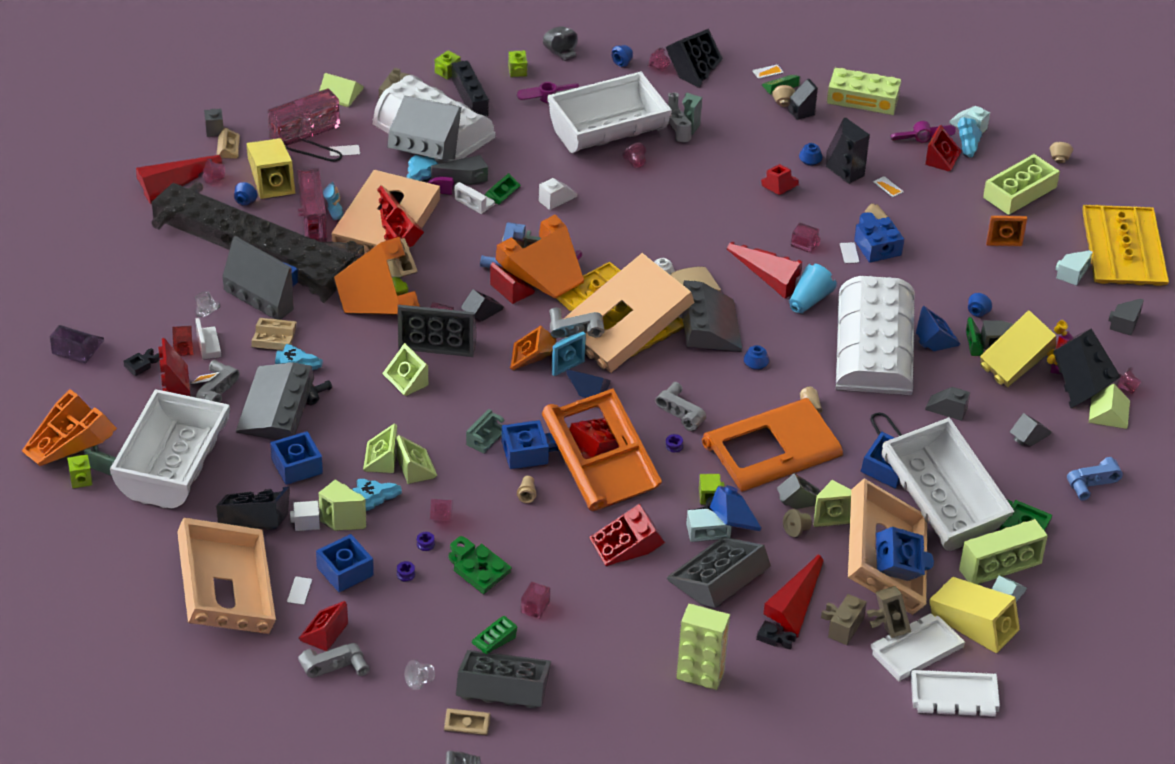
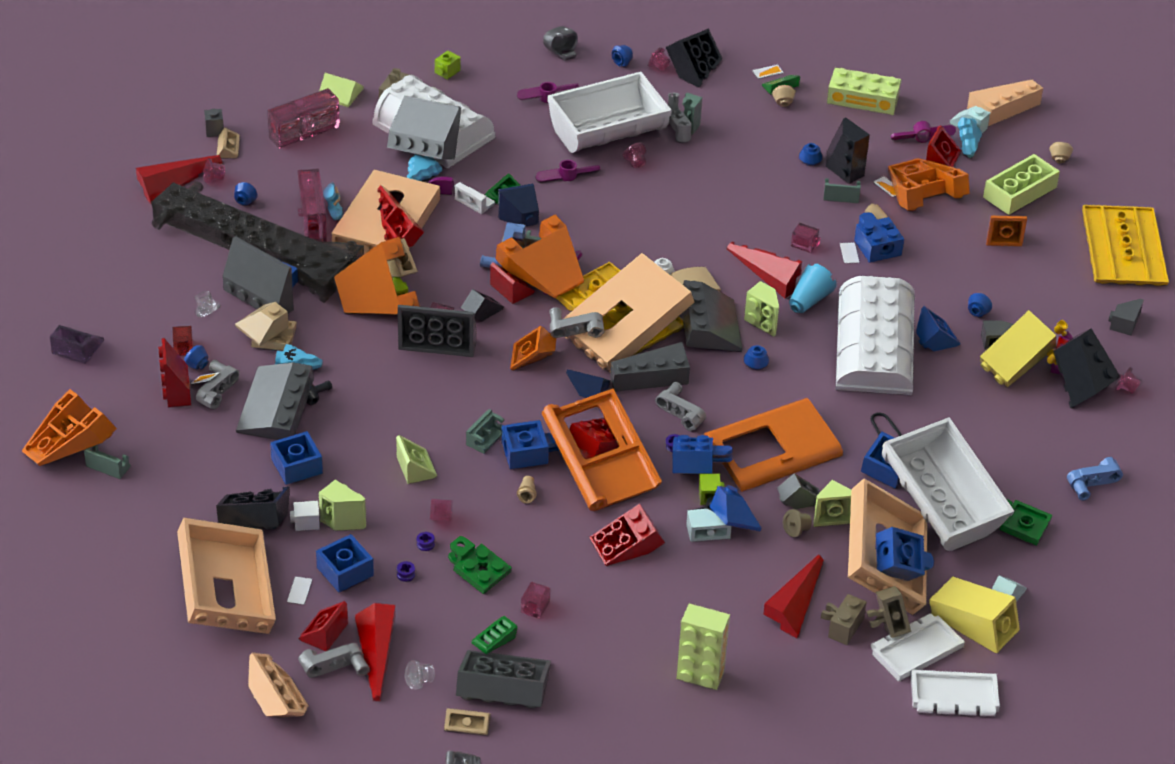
lime brick [68,454,92,488] -> none
white container [110,389,230,508] -> none
black plate [123,348,160,376] -> none
white panel [195,318,221,359] -> none
light yellow slope [246,138,295,199] -> none
black piece [283,136,342,162] -> none
white sticker [329,145,360,156] -> none
medium azure rock [352,479,402,511] -> none
yellowish green slope [363,423,397,473] -> none
yellowish green slope [382,343,429,396] -> none
dark grey slope [431,155,488,185] -> none
black brick [452,60,489,116] -> none
lime brick [508,51,527,77] -> none
white slope [539,178,578,210] -> none
medium azure slope [552,331,586,376] -> none
dark grey slope [667,537,771,608] -> none
black plate [756,620,796,649] -> none
red brick [761,164,799,195] -> none
black slope [788,78,818,120] -> none
tan cone [800,386,823,414] -> none
dark grey slope [925,387,970,421] -> none
yellowish green brick [959,519,1048,584] -> none
green slope [966,317,984,356] -> none
slope [1010,413,1052,446] -> none
light aqua slope [1056,250,1093,286] -> none
yellowish green slope [1088,384,1130,429] -> none
none -> blue cone [184,345,209,370]
none -> tan slope [235,302,289,346]
none -> light nougat wedge [248,653,308,717]
none -> red wedge [355,603,396,701]
none -> dark blue slope [498,183,539,227]
none -> magenta piece [535,159,600,182]
none -> dark grey wedge [610,342,690,391]
none -> blue brick [673,435,733,474]
none -> yellowish green slope [744,281,779,336]
none -> sand green hinge [823,178,861,203]
none -> orange wedge [888,158,970,211]
none -> light nougat wedge [967,80,1043,126]

